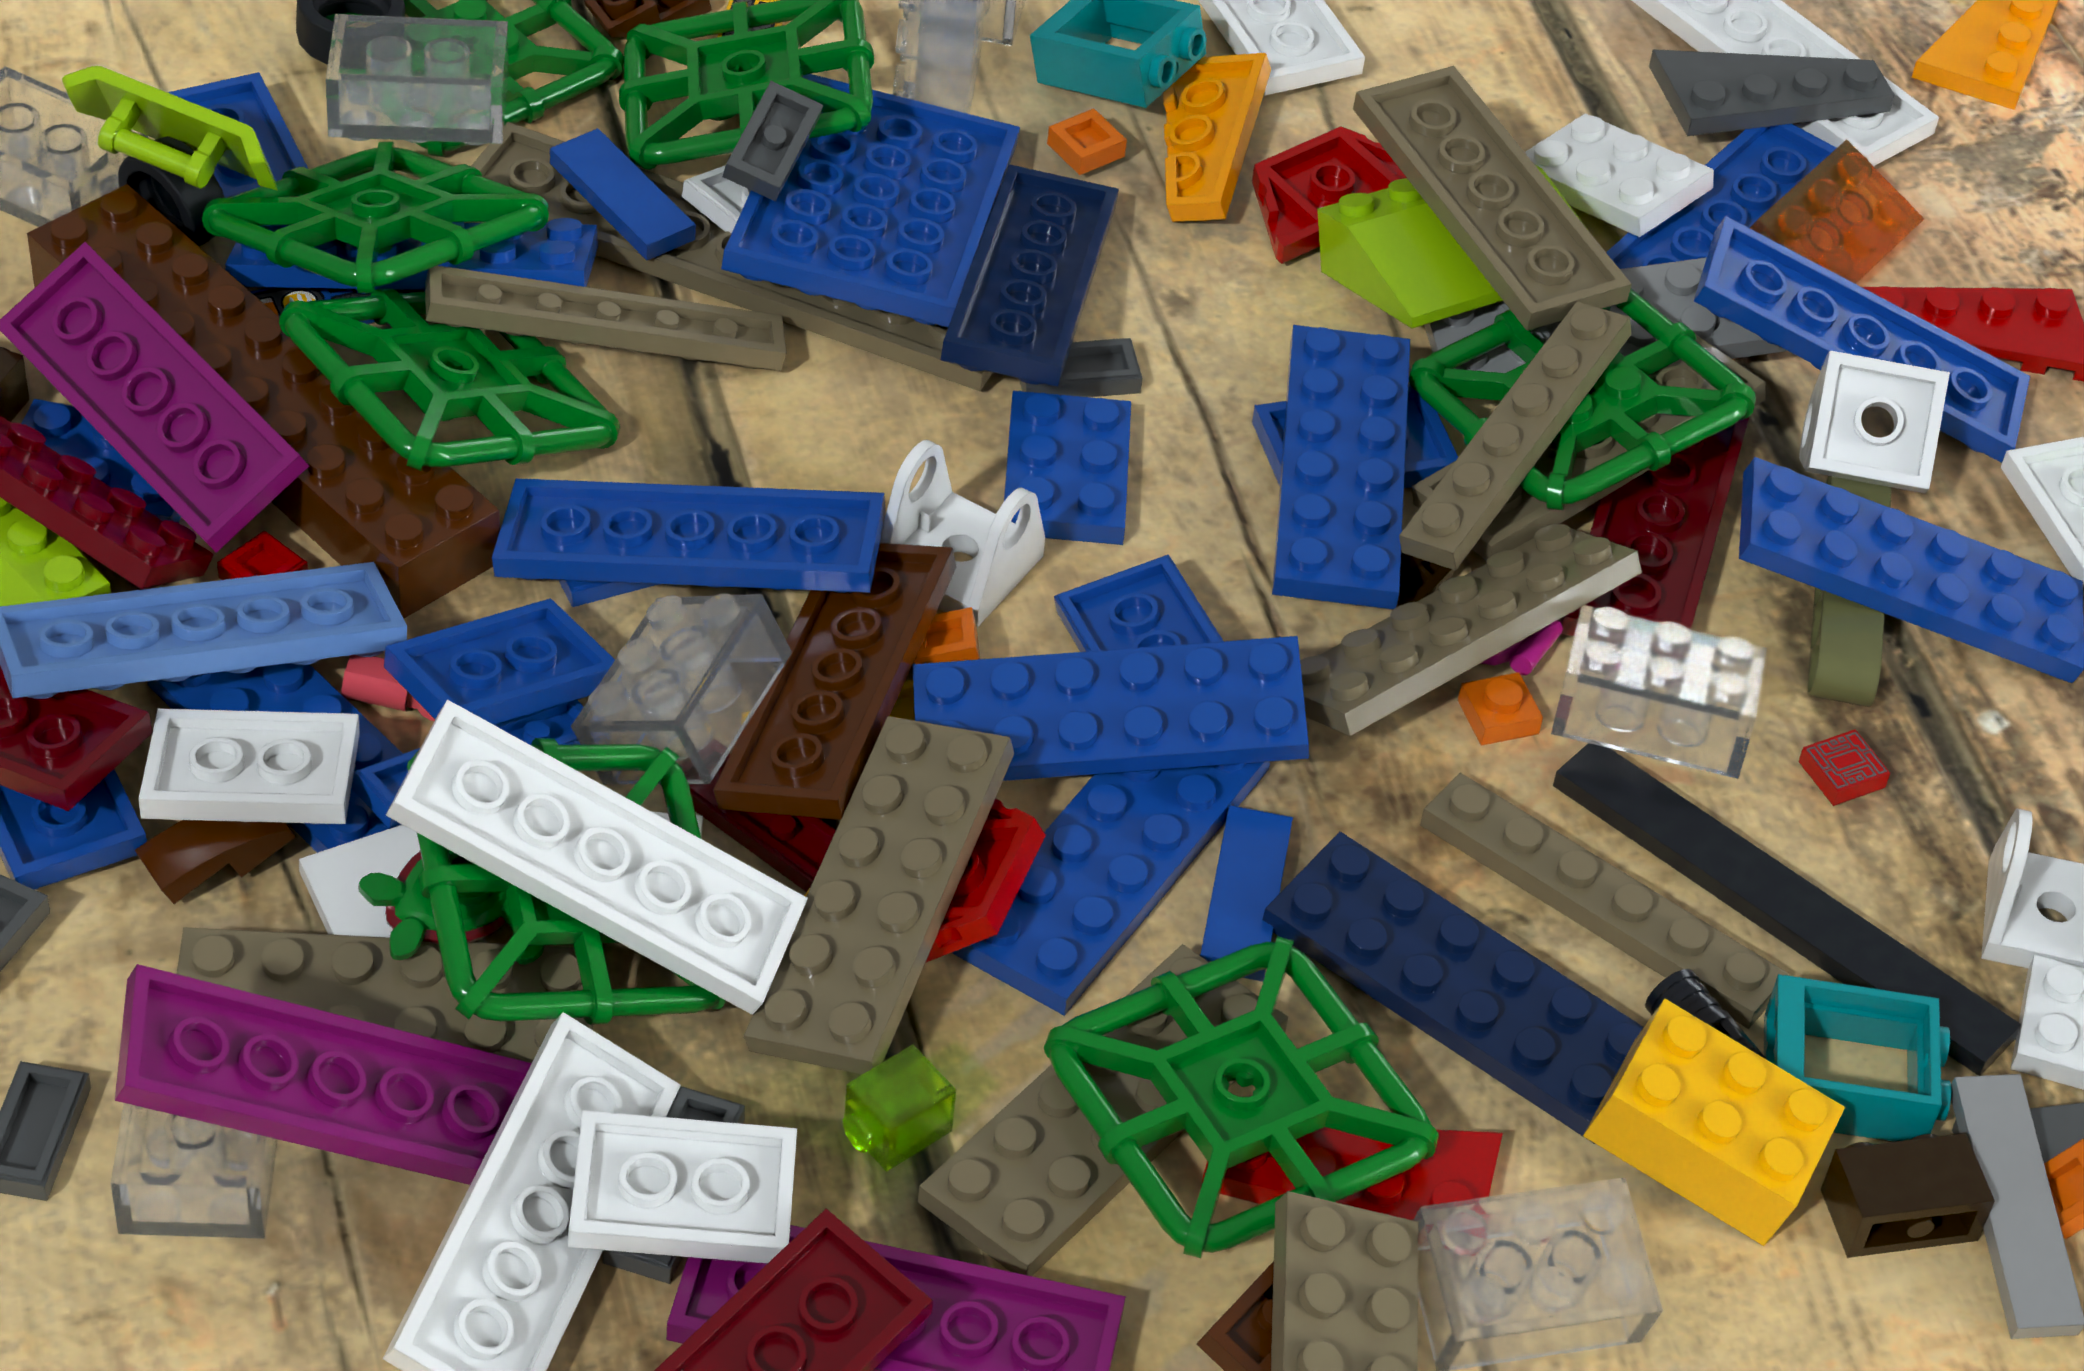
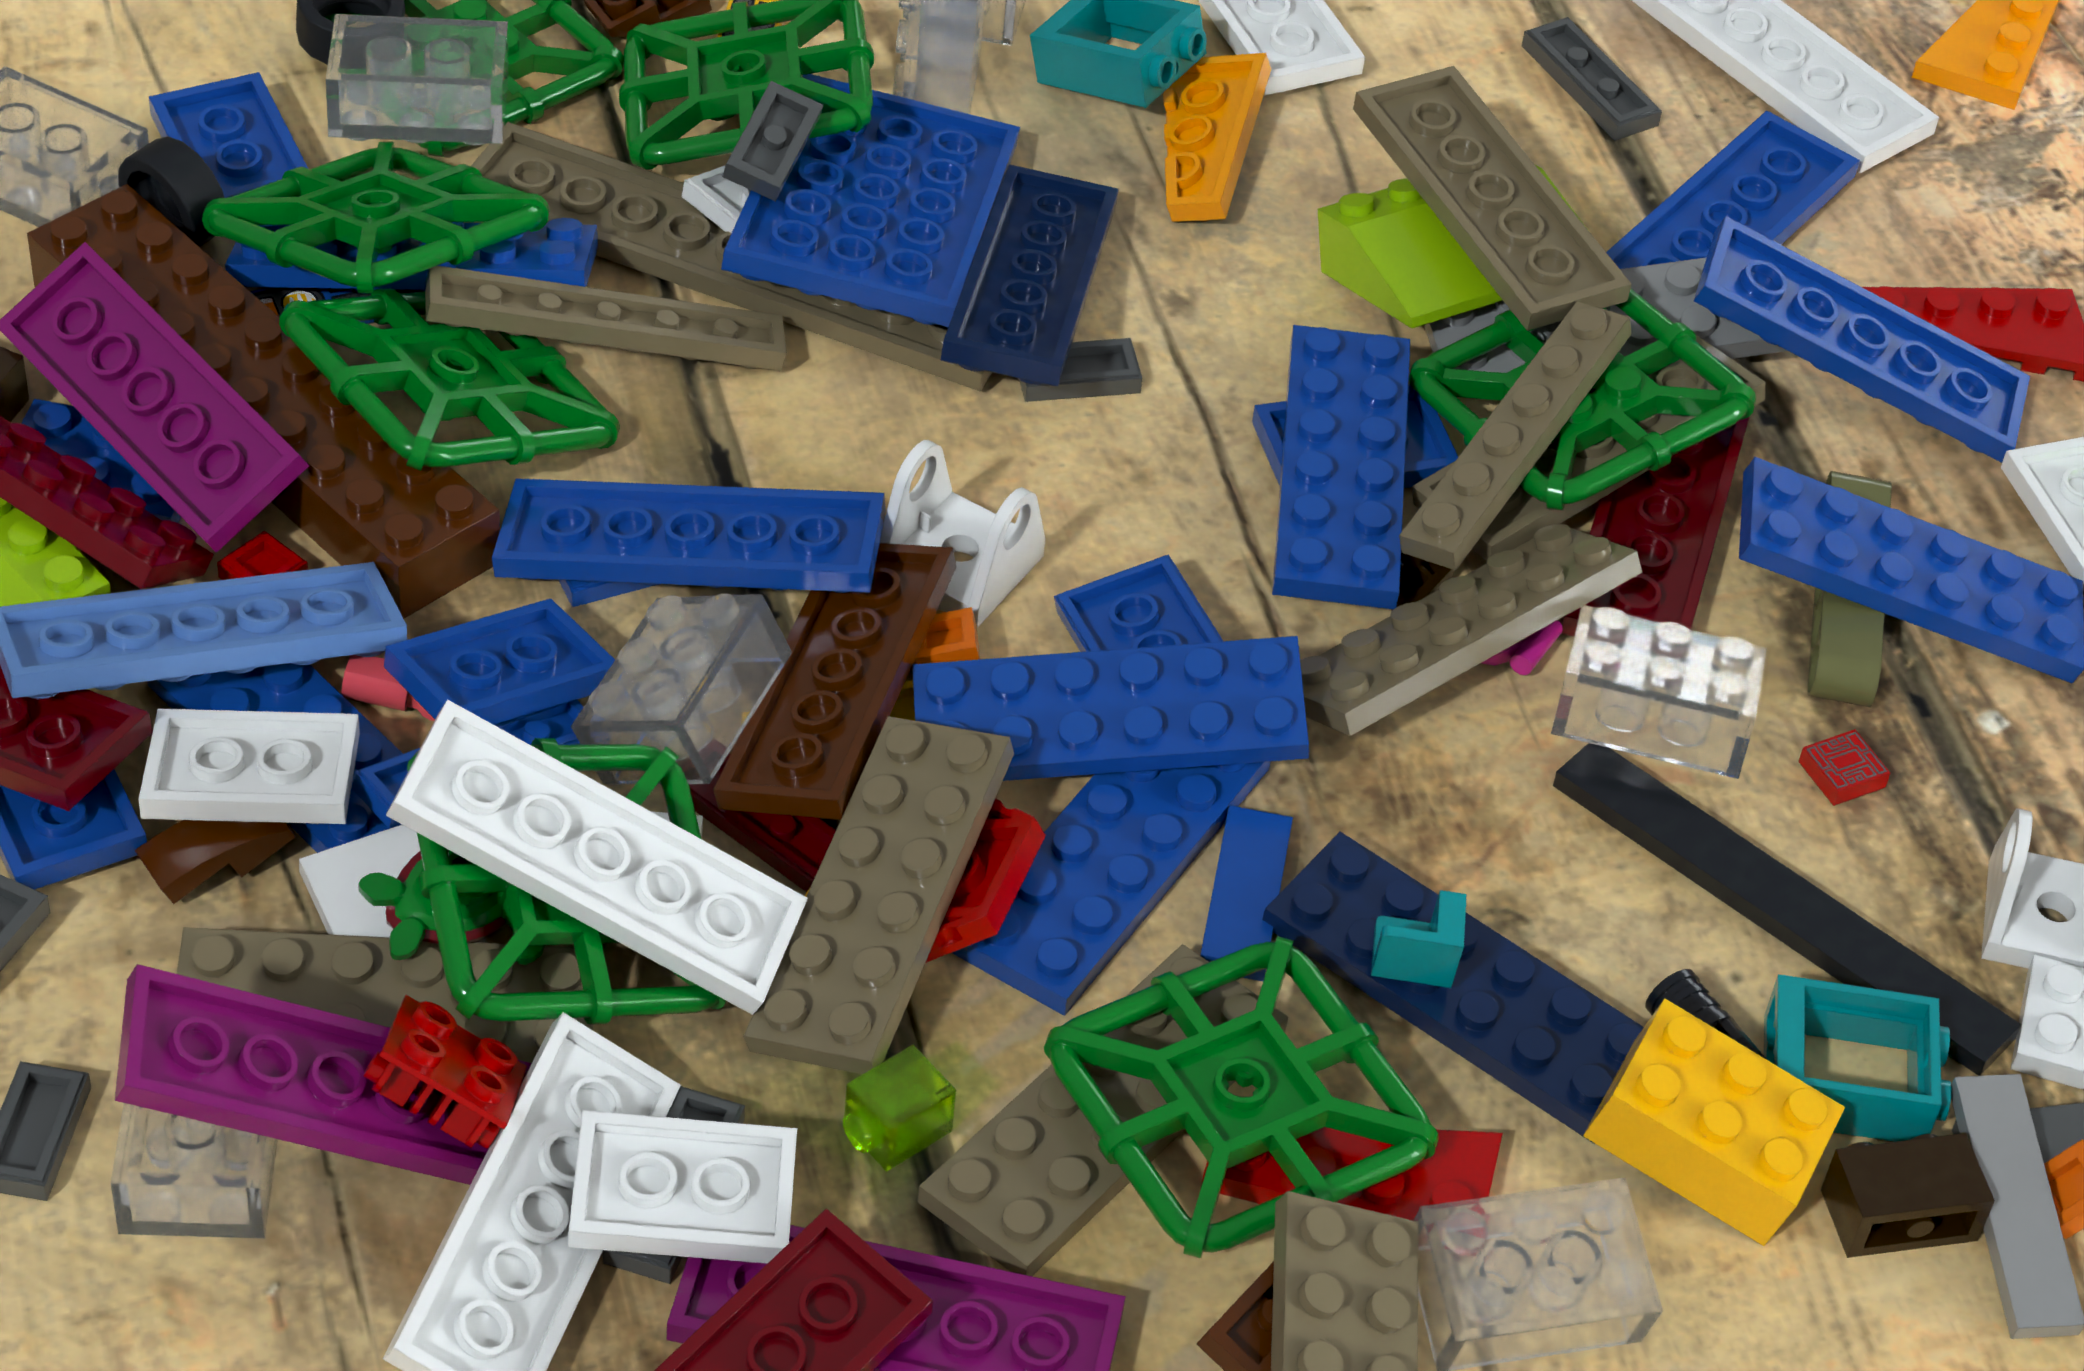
lime piece [62,66,278,191] -> none
blue tile [550,128,696,261] -> none
blue plate [1004,391,1131,545] -> none
orange plate [1047,108,1127,175] -> none
red wing [1252,126,1407,264] -> none
dark tan plate [1420,773,1788,1029] -> none
orange plate [1458,672,1543,746] -> none
white plate [1525,113,1713,237] -> none
dark grey wing [1649,49,1895,136] -> none
clear orange plate [1750,139,1924,284] -> none
white hose [1799,351,1950,493] -> none
none -> red hinge [363,995,527,1149]
none -> teal panel [1371,890,1467,988]
none -> dark grey tile [1522,17,1662,141]

